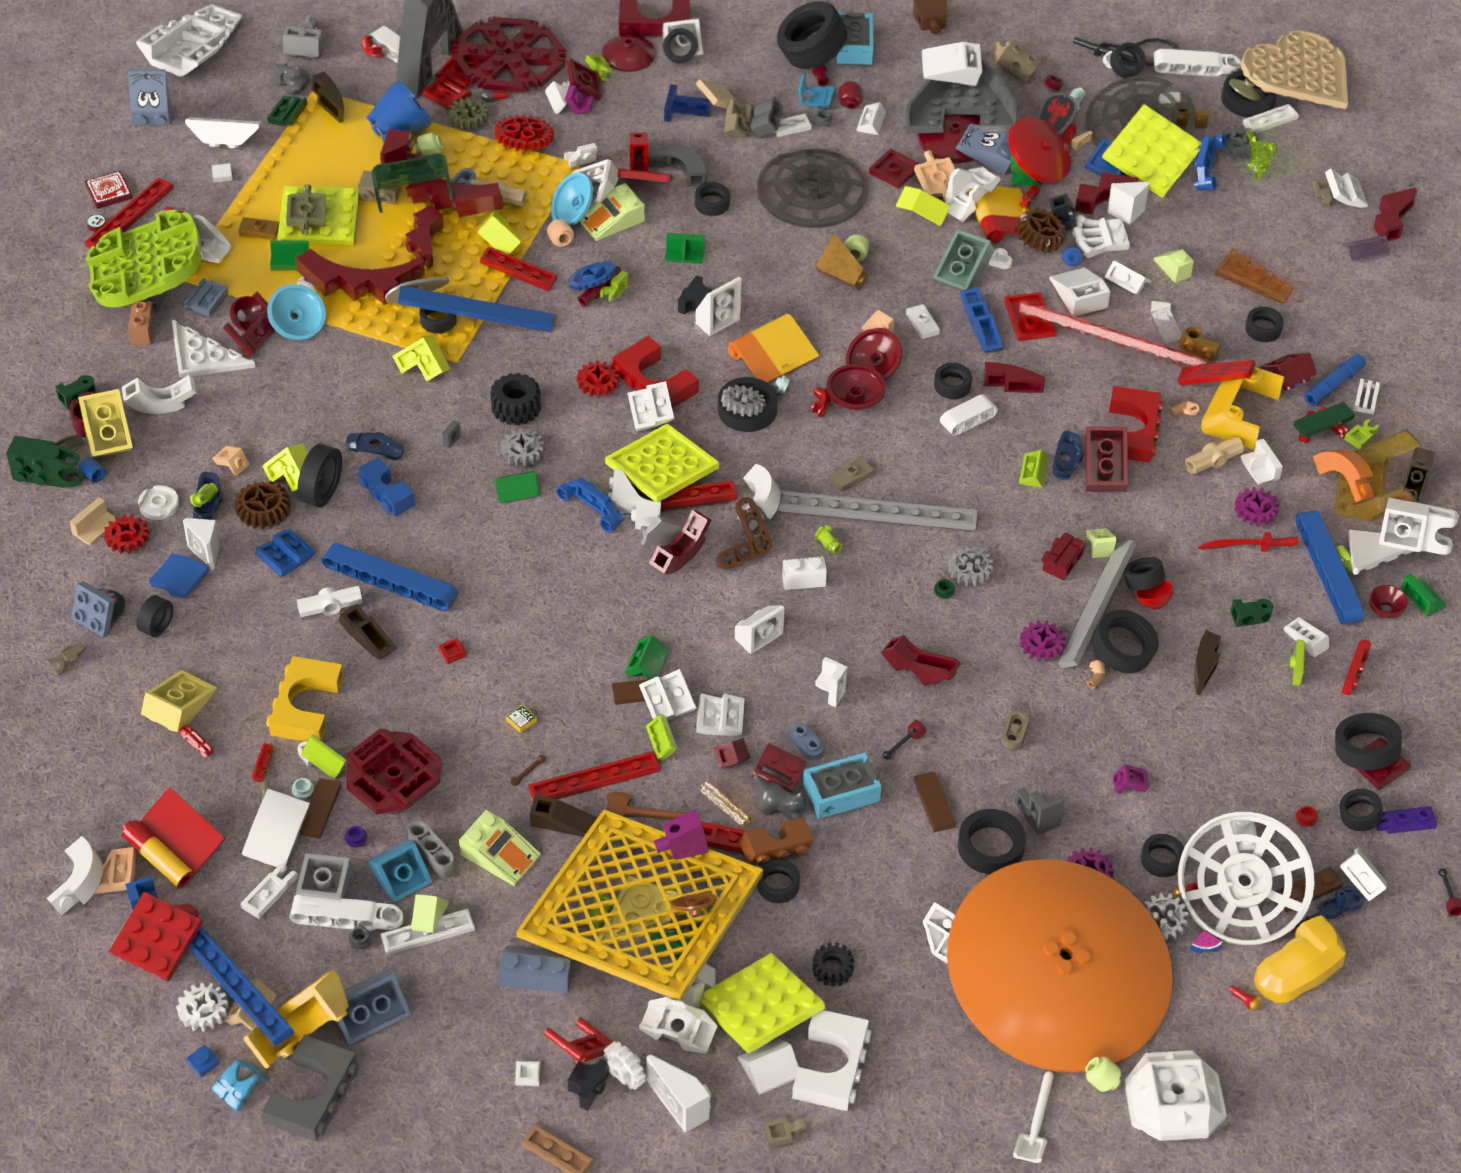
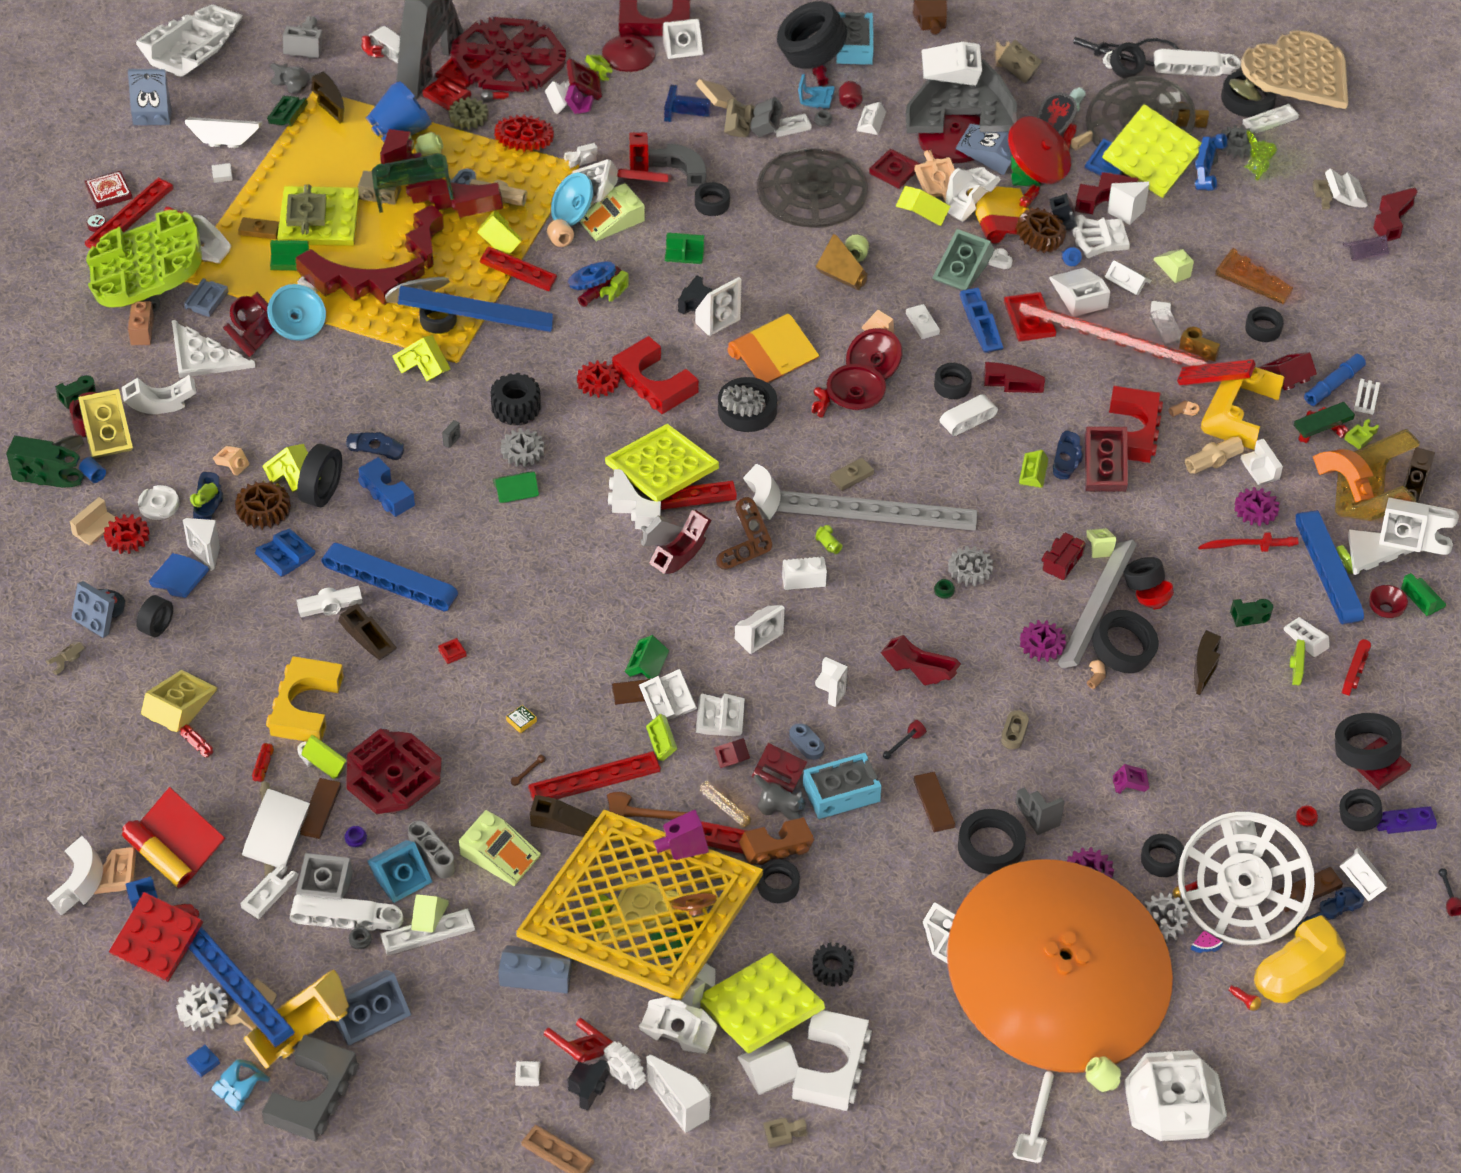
light aqua plate [292,778,314,799] -> none
blue plate [556,477,624,533] -> none
white slope [628,382,674,432] -> none
black tyre [663,28,698,63] -> none
light aqua plate [773,375,790,394] -> none
dark red tile [1045,75,1063,91] -> none

